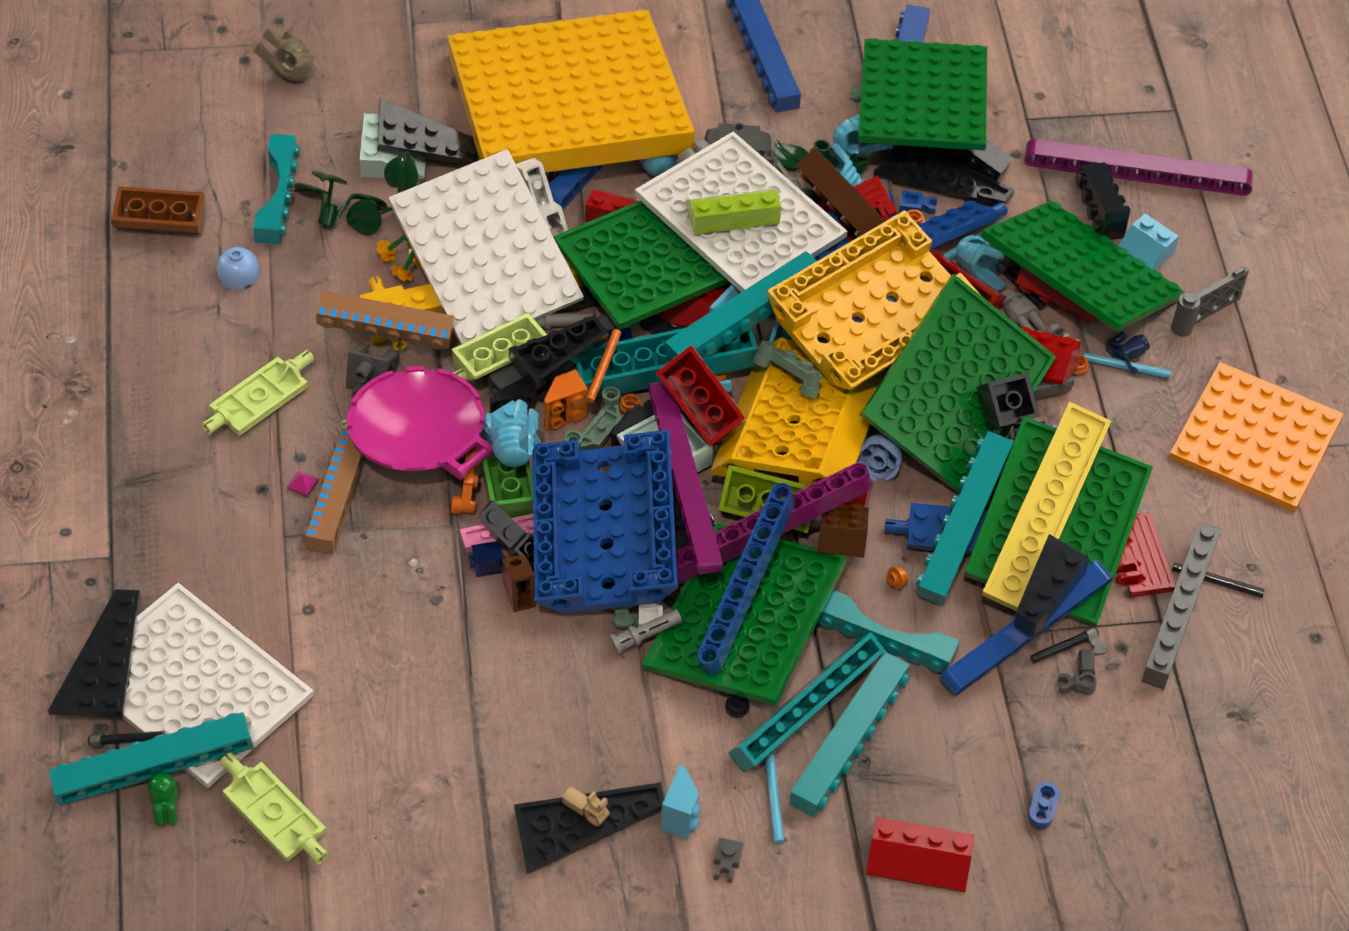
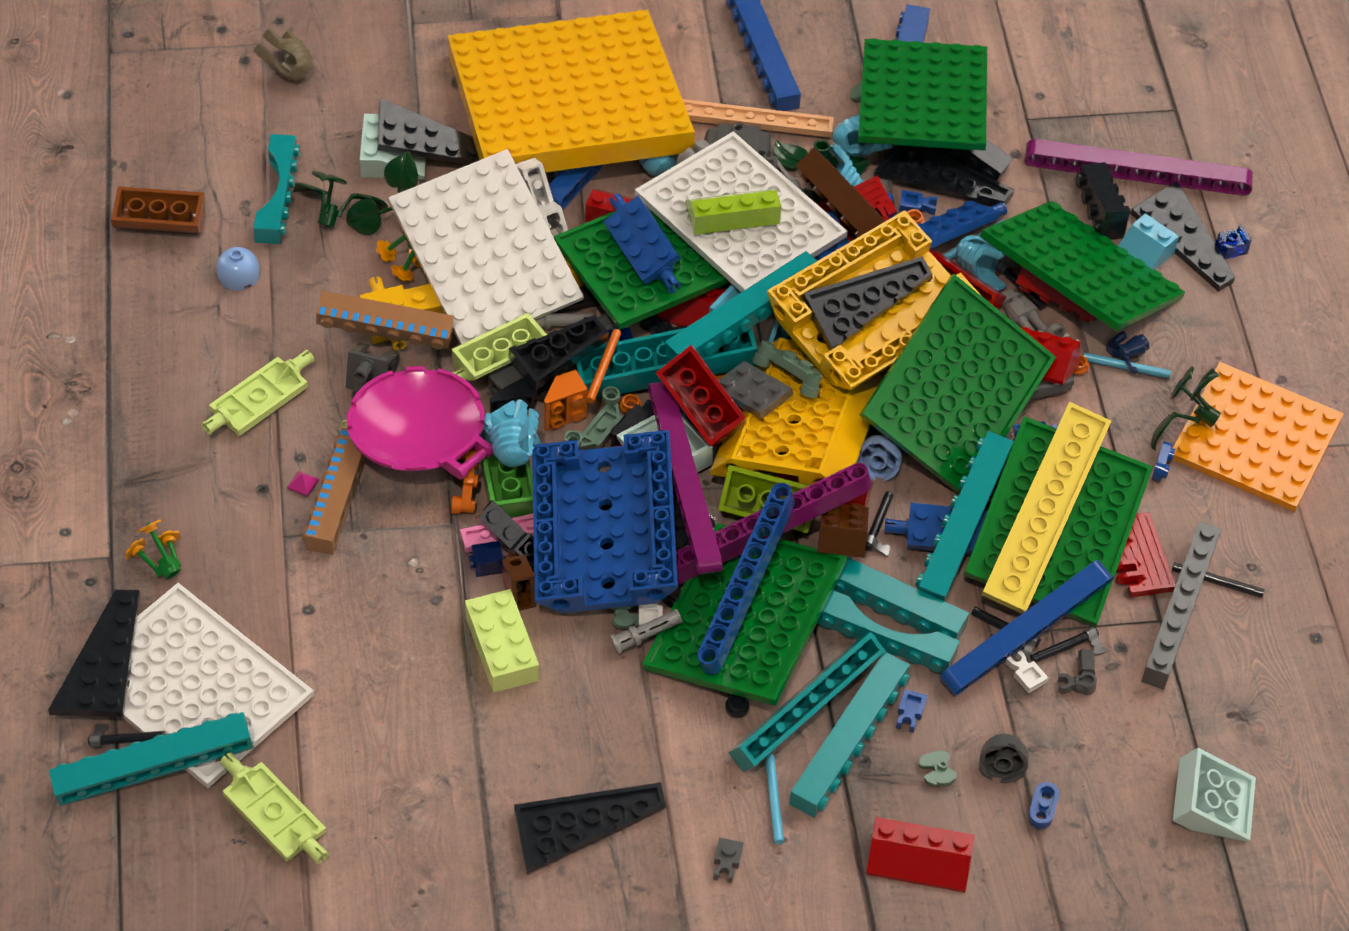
green piece [148,773,178,826] -> none
tan bar [562,787,609,826] -> none
medium azure slope [660,765,702,840] -> none
orange plate [887,566,908,590] -> none
black brick [977,373,1040,431] -> none
black wedge [1014,534,1089,639] -> none
dark grey piece [1171,266,1249,337] -> none
none -> plant [125,519,181,579]
none -> yellowish green brick [465,589,539,693]
none -> blue plate [603,193,681,293]
none -> light nougat plate [683,99,834,138]
none -> flat silver plate [719,361,793,419]
none -> black wing [802,256,932,350]
none -> teal brick [833,557,969,640]
none -> black piece [865,491,893,557]
none -> plate [896,689,928,733]
none -> sand green piece [919,750,957,787]
none -> black piece [971,606,1042,661]
none -> dark grey cylinder [979,734,1029,783]
none -> white plate [1006,651,1048,694]
none -> wing [1130,181,1235,292]
none -> dark green plant [1151,366,1221,451]
none -> blue plate [1152,441,1176,482]
none -> light aqua slope [1173,748,1256,842]
none -> clear blue brick [1215,225,1251,259]

